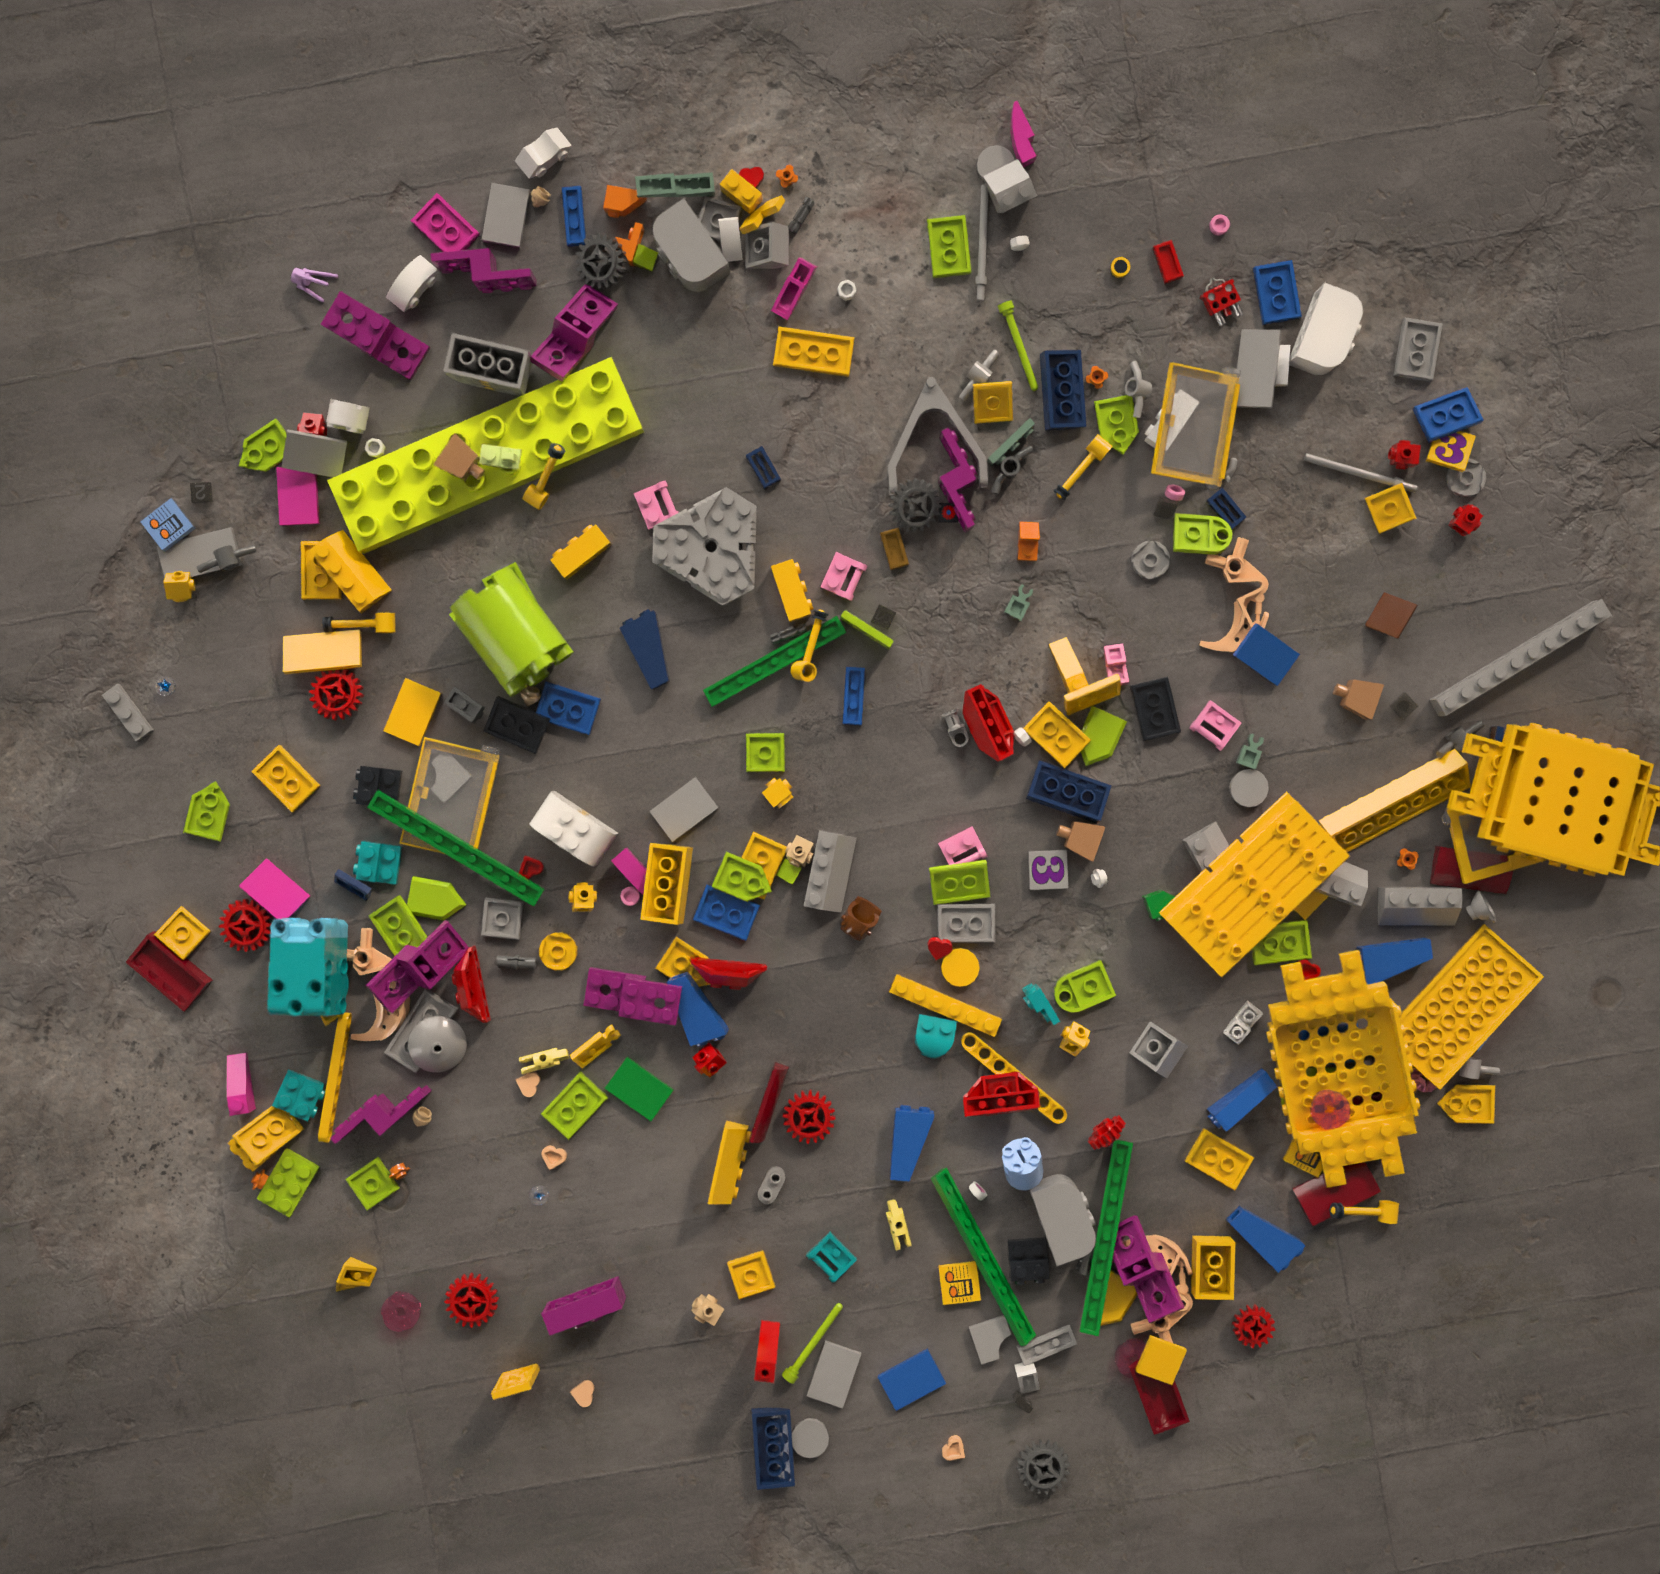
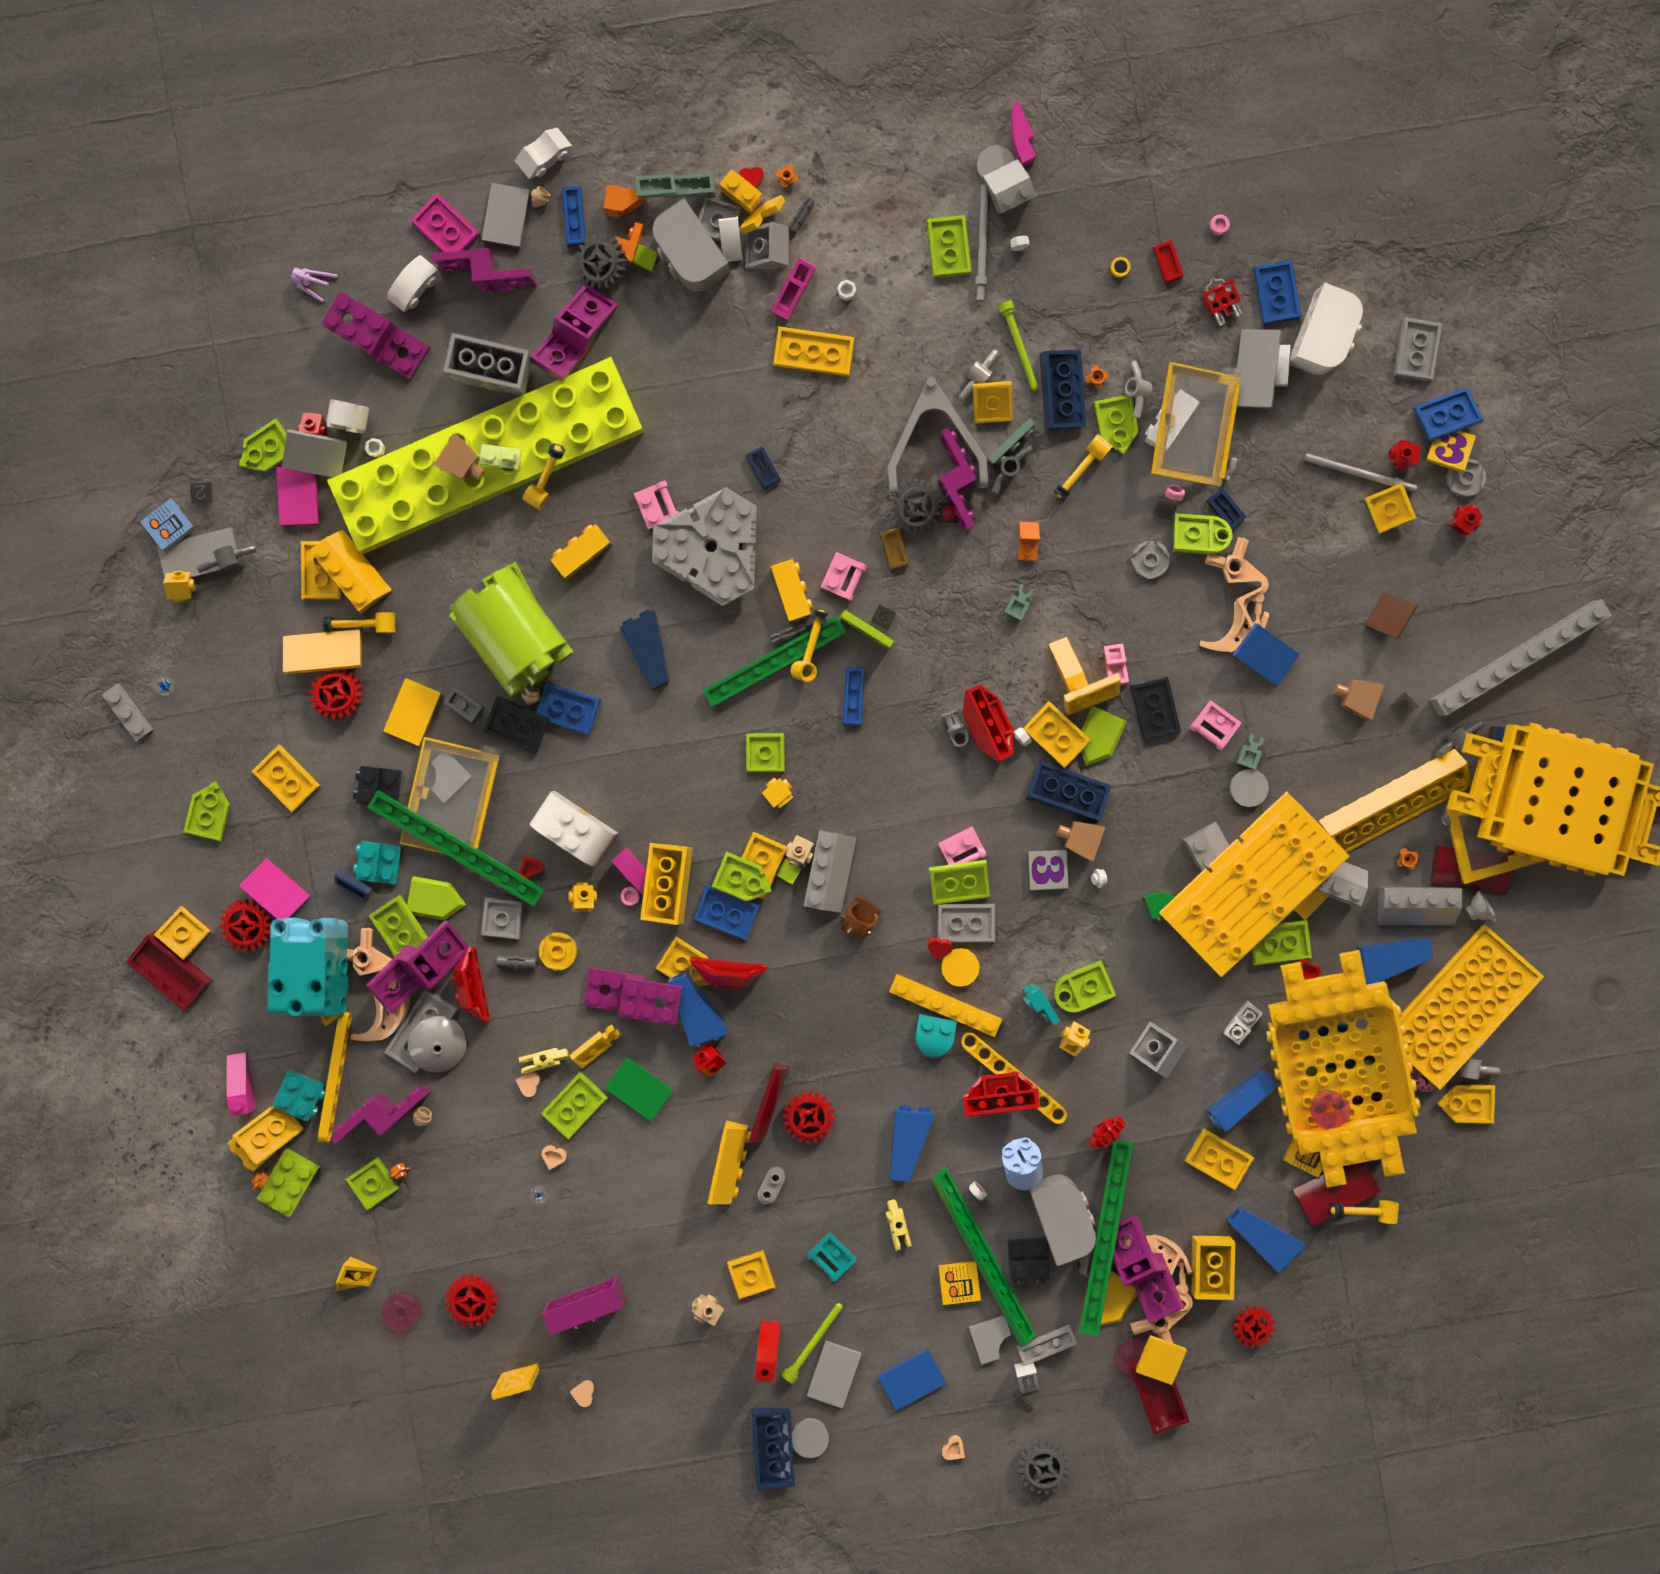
light grey tile [650,777,719,842] -> none

